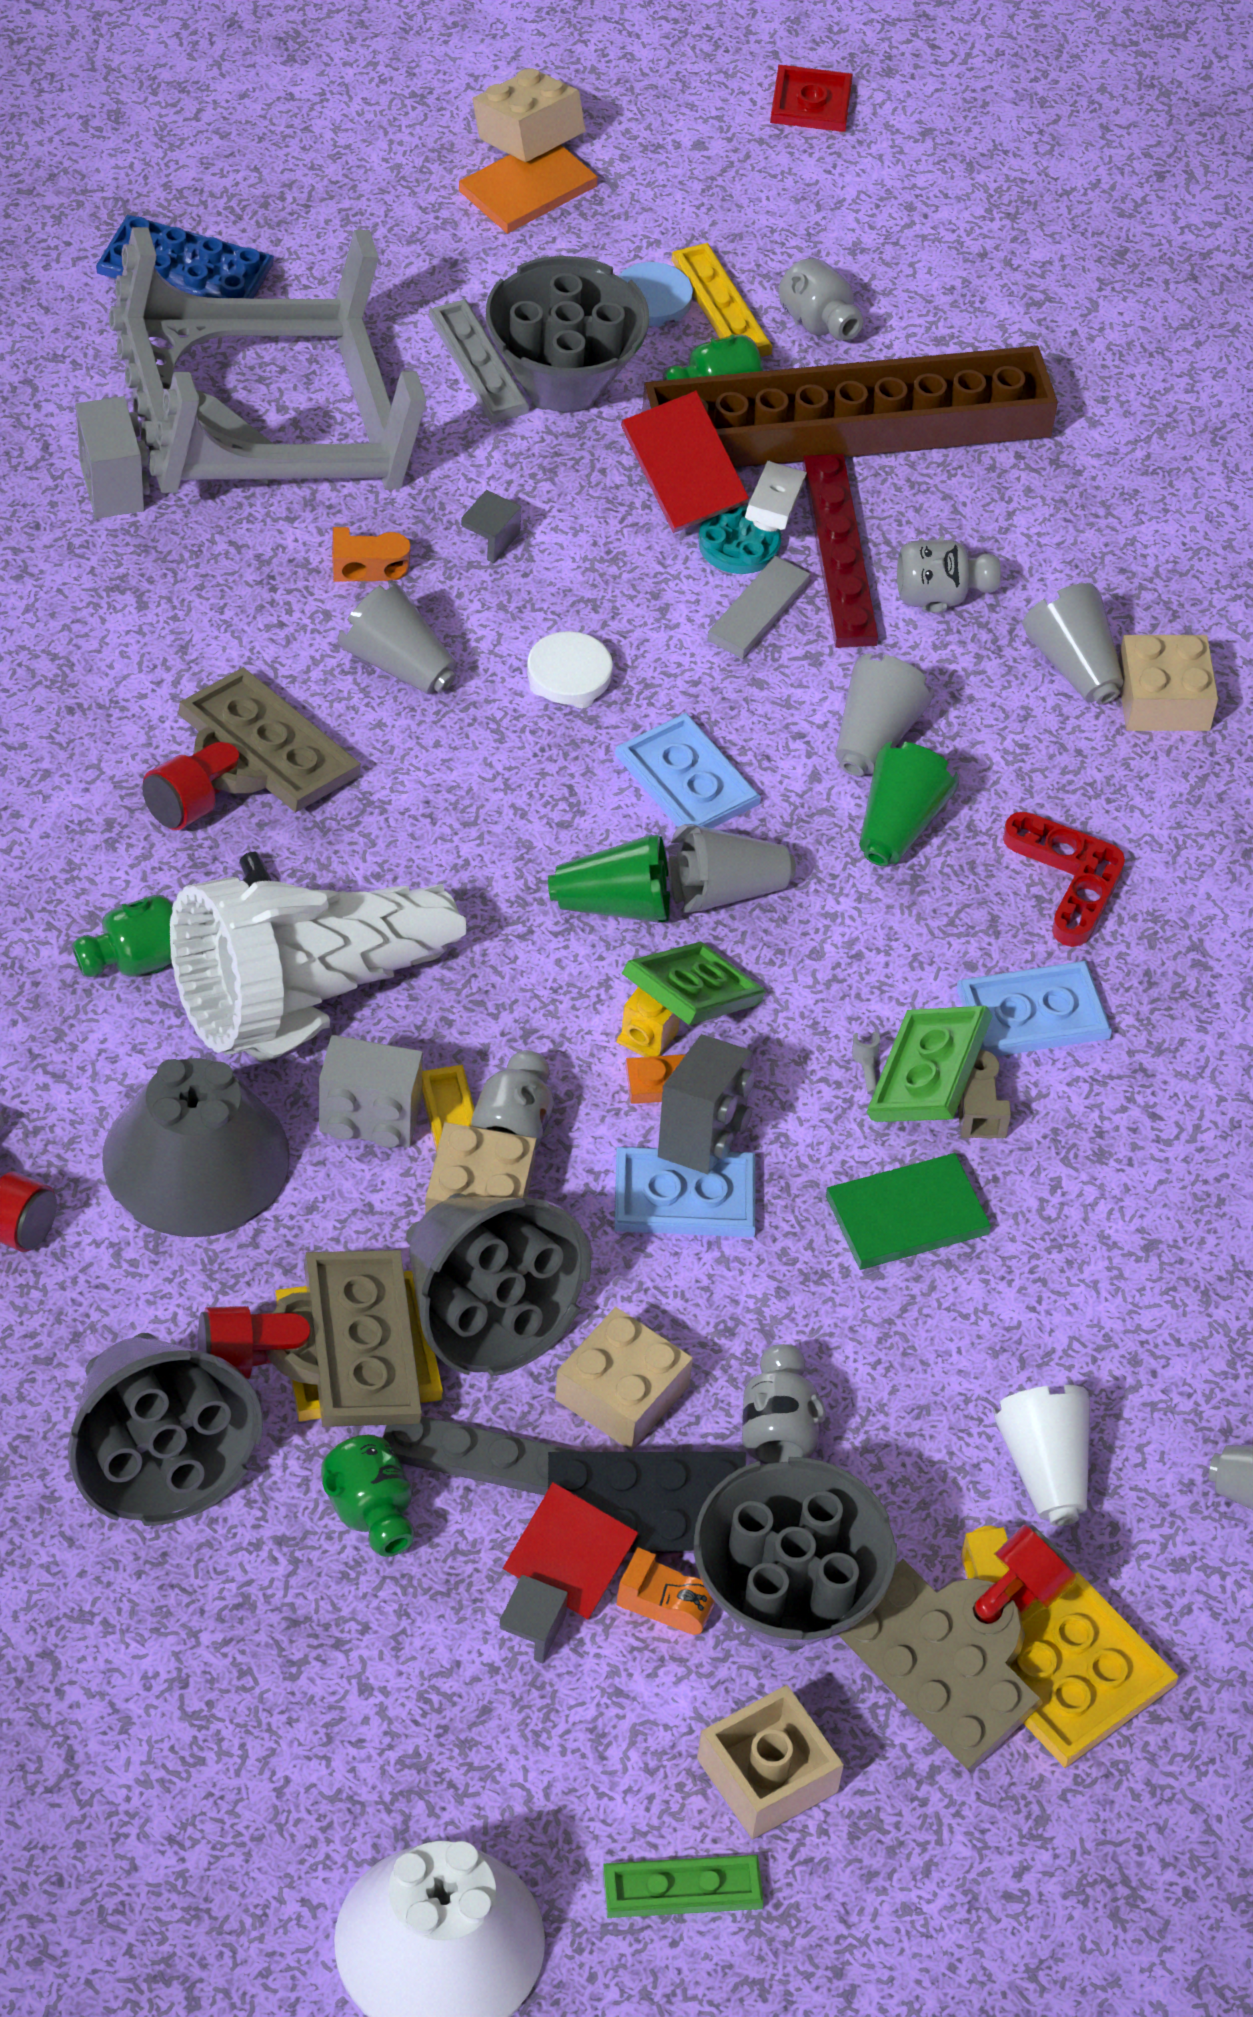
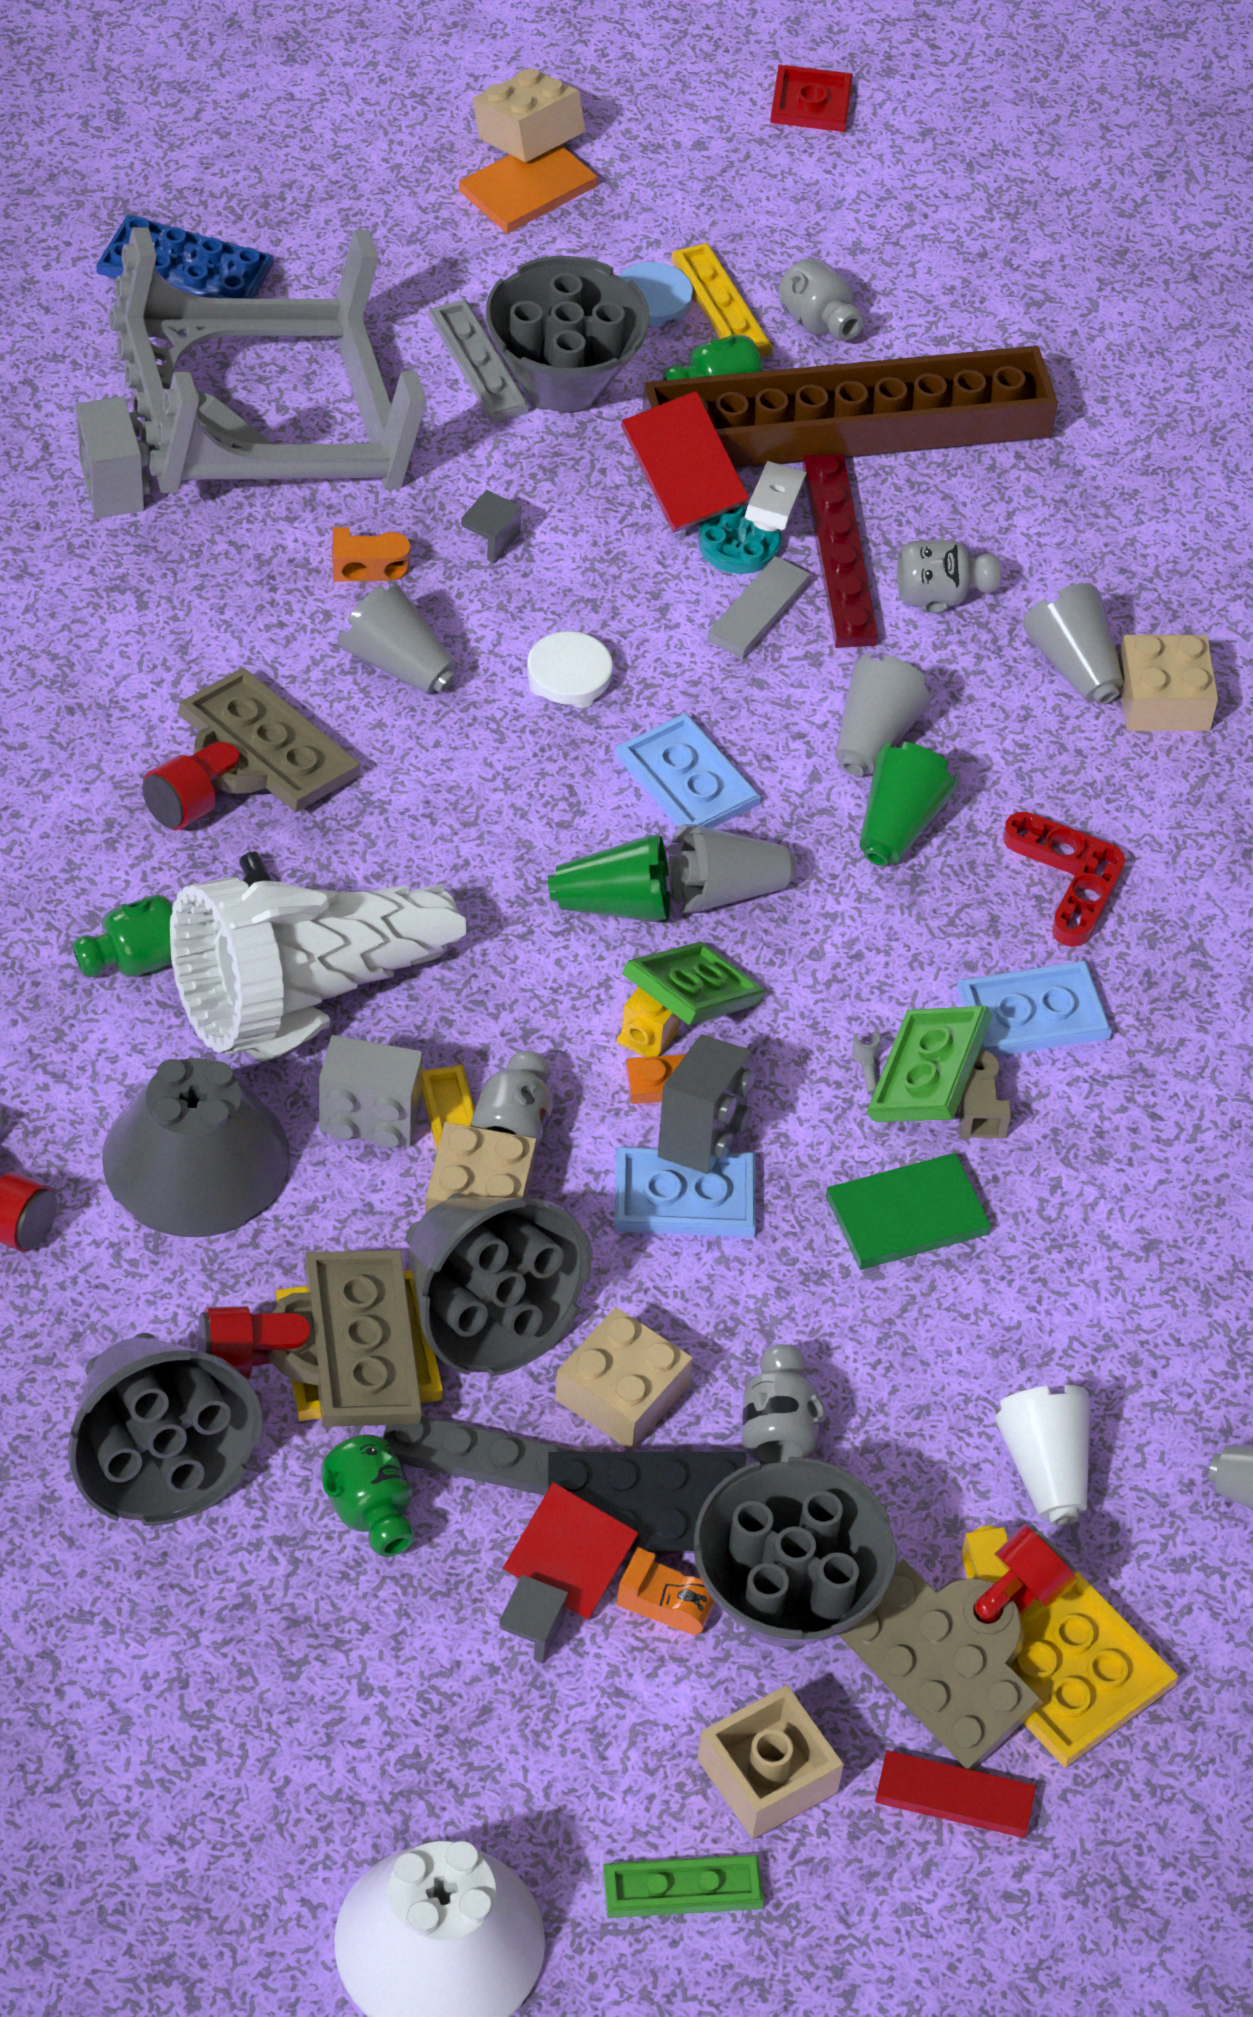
none -> red tile [875,1750,1036,1838]

